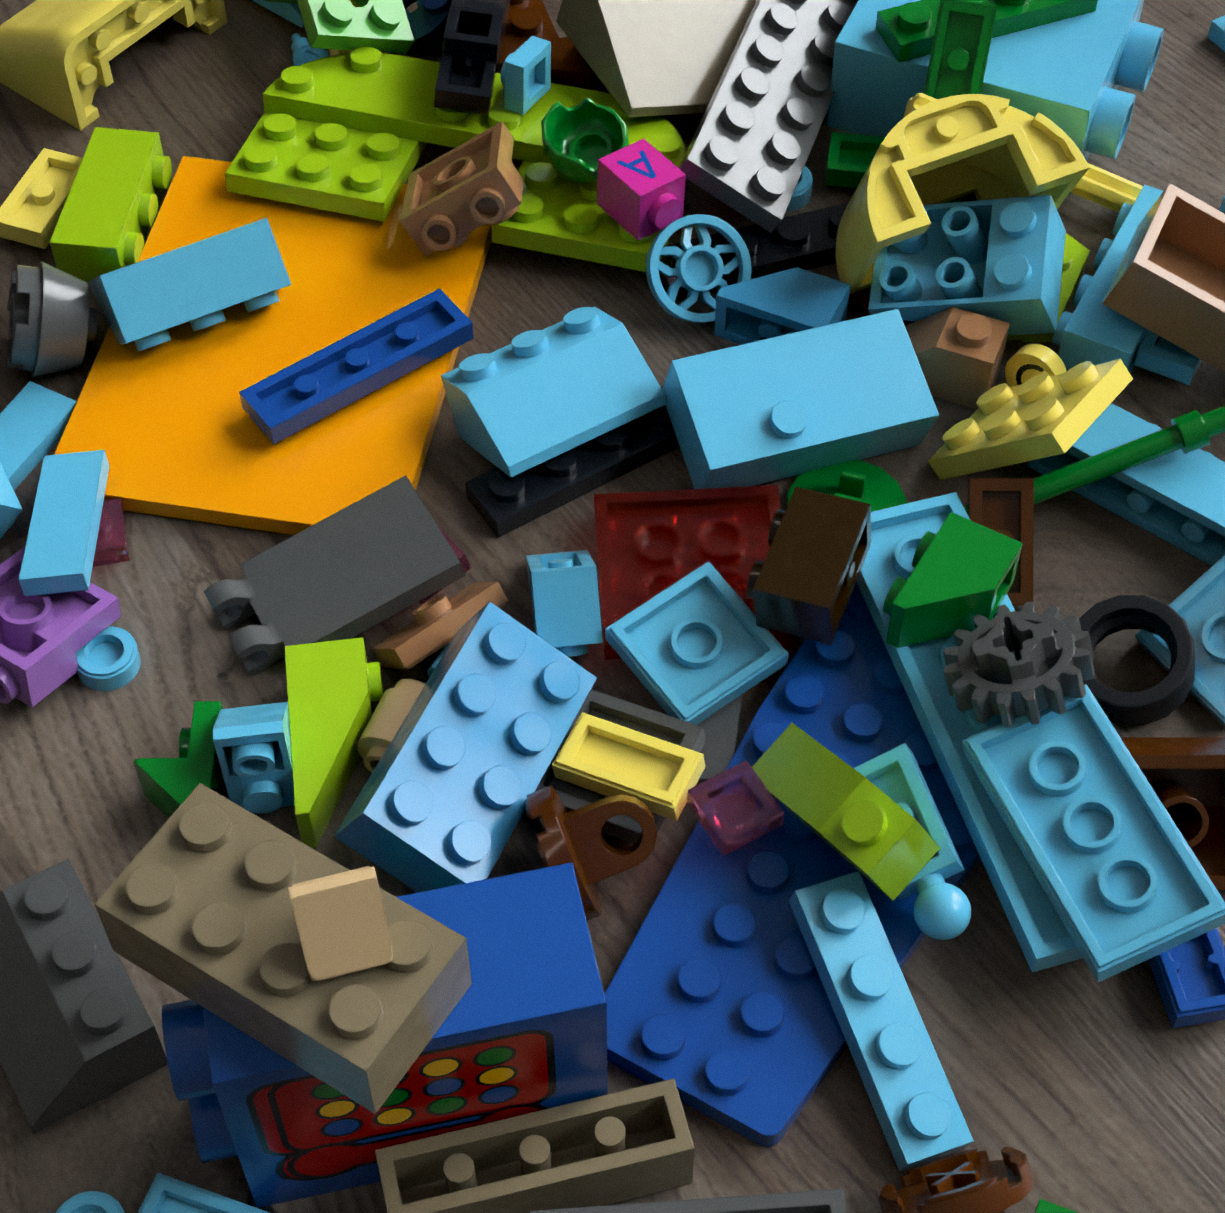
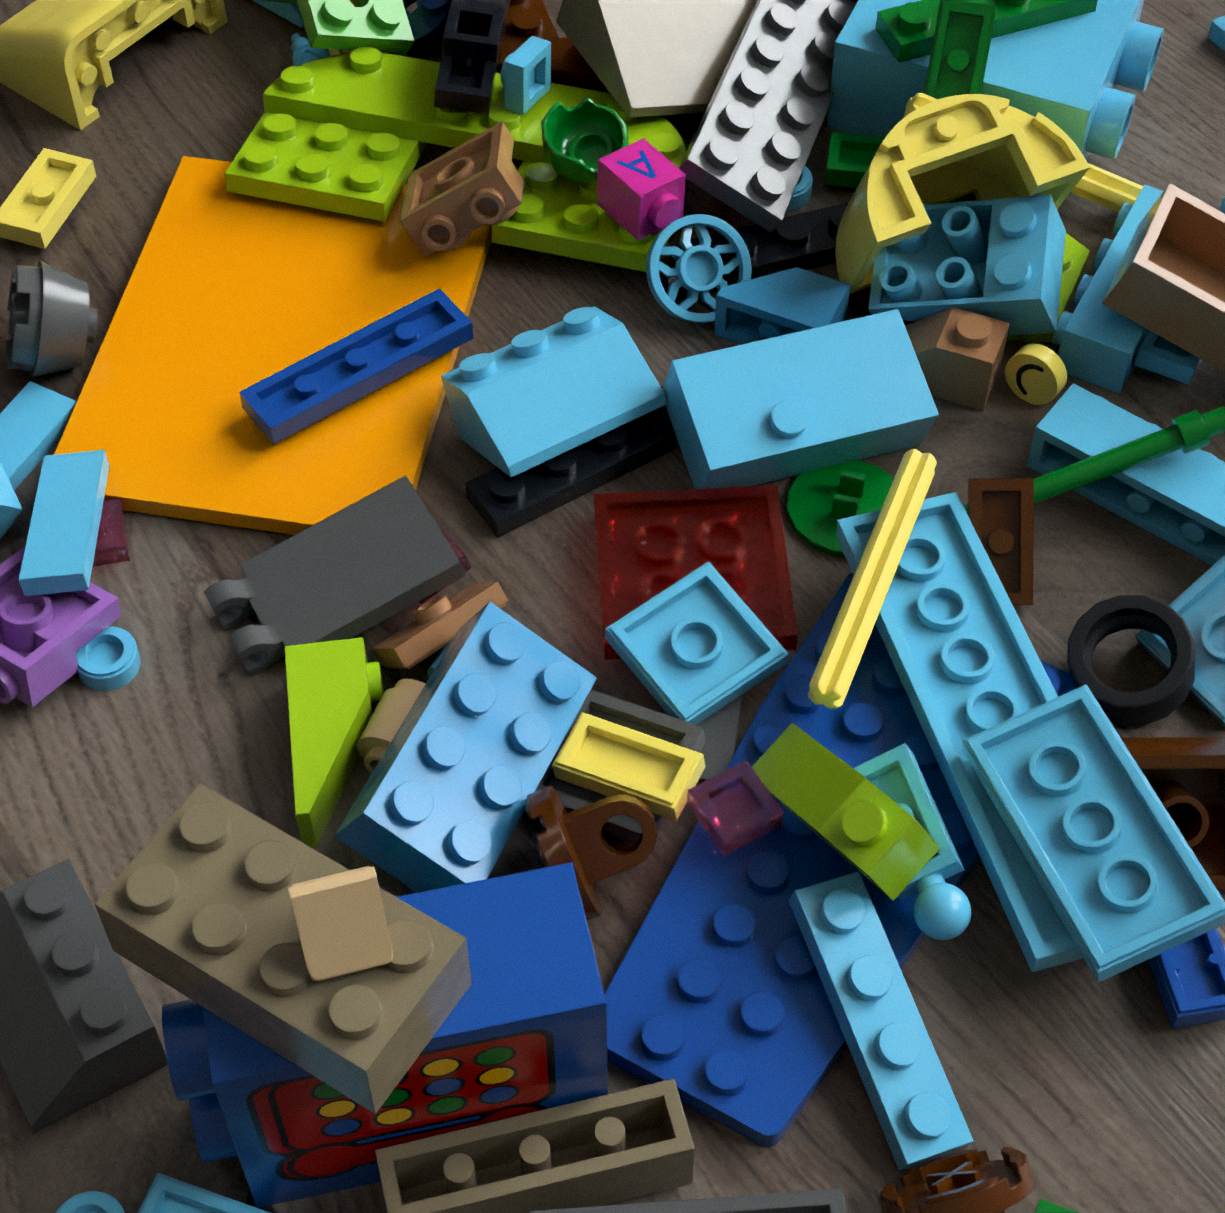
lime brick [50,127,172,285] -> none
medium azure slope [88,218,292,351] -> none
green slope [133,701,225,818] -> none
medium azure slope [213,702,295,813] -> none
medium azure slope [526,550,603,657] -> none
dark brown brick [747,487,871,645] -> none
green slope [883,512,1023,648] -> none
light yellow plate [928,359,1133,480] -> none
dark grey gear [943,602,1095,727] -> none
none -> light yellow axle [808,449,937,709]

